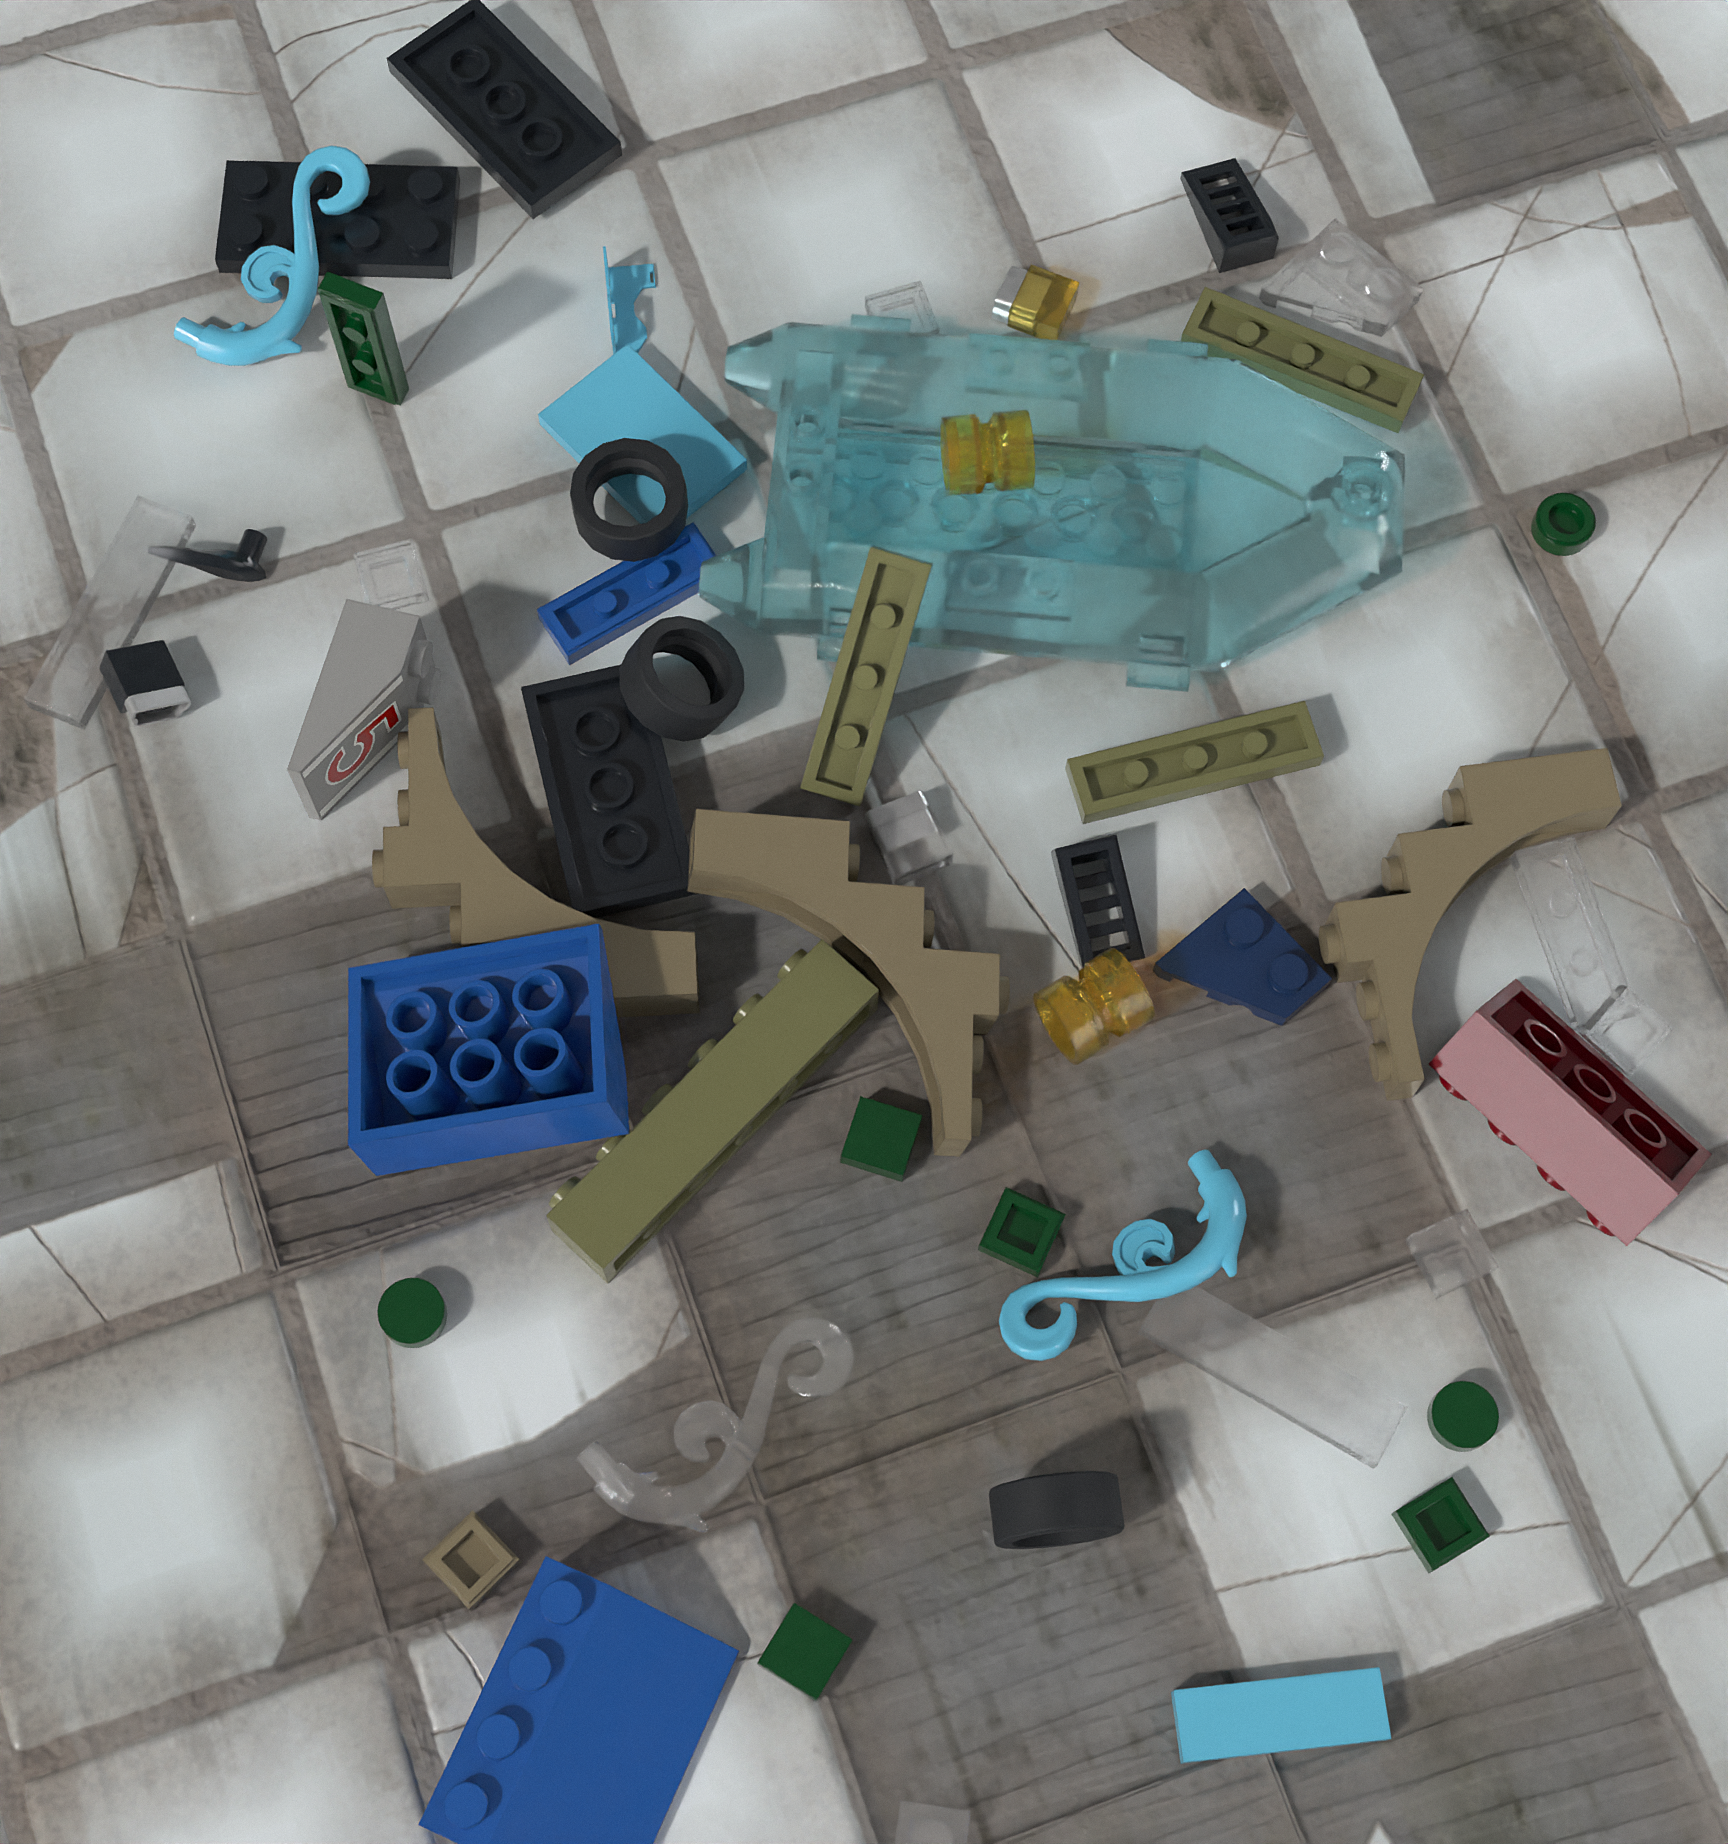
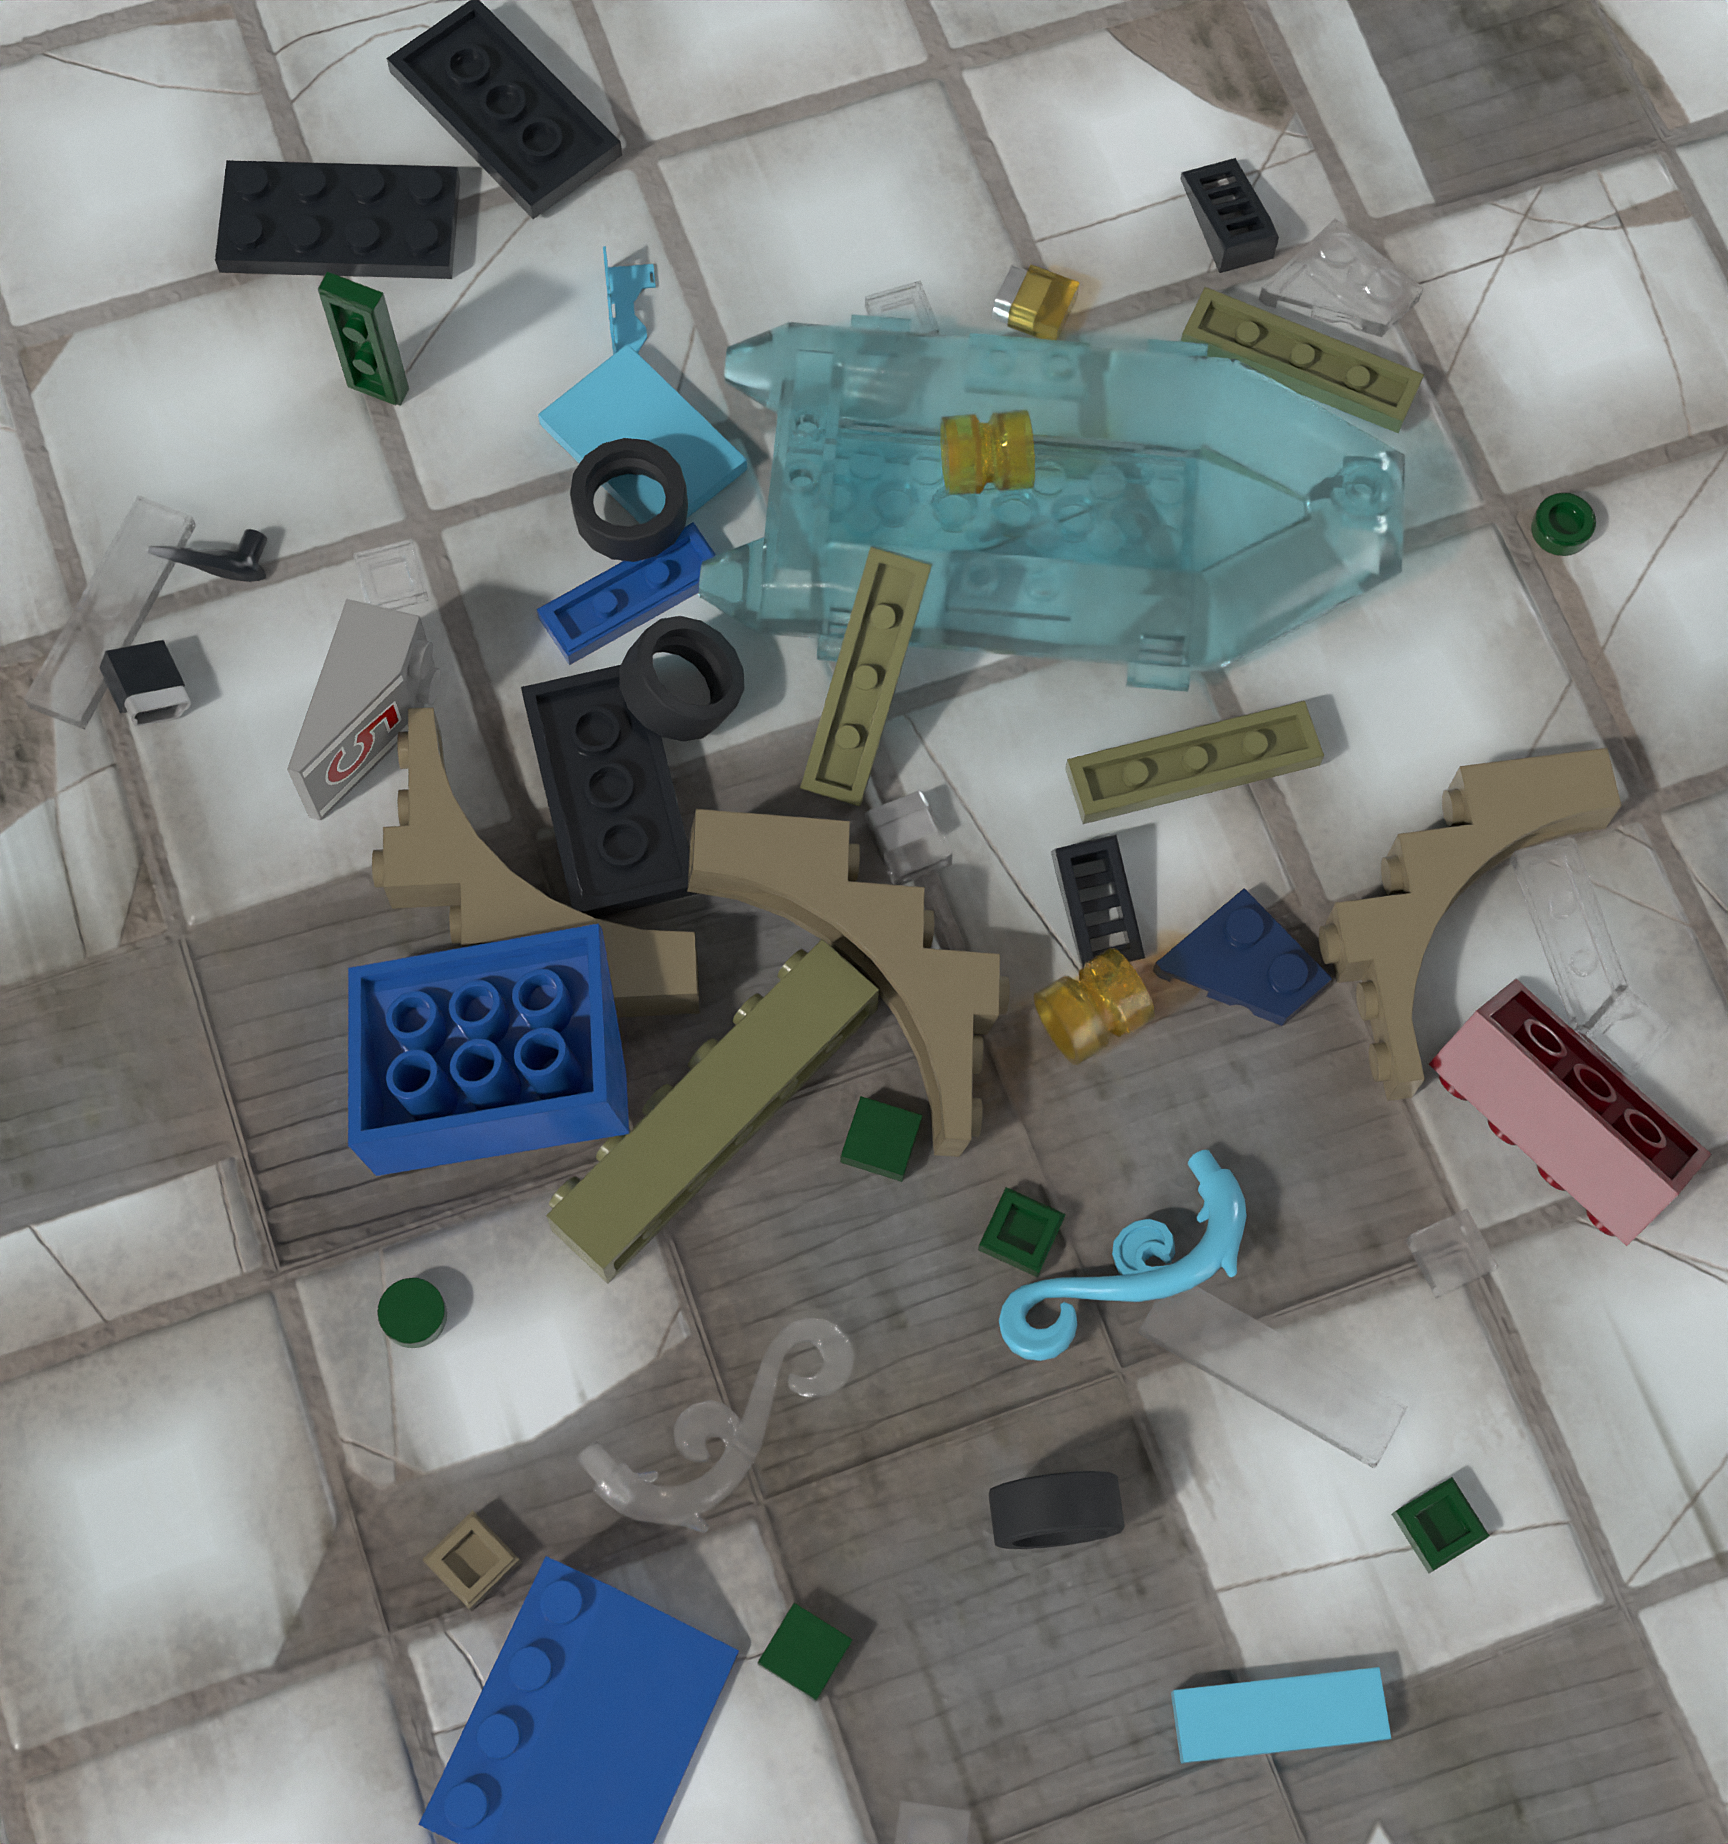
medium azure plant [174,145,370,366] -> none
dark green tile [1427,1381,1499,1452] -> none

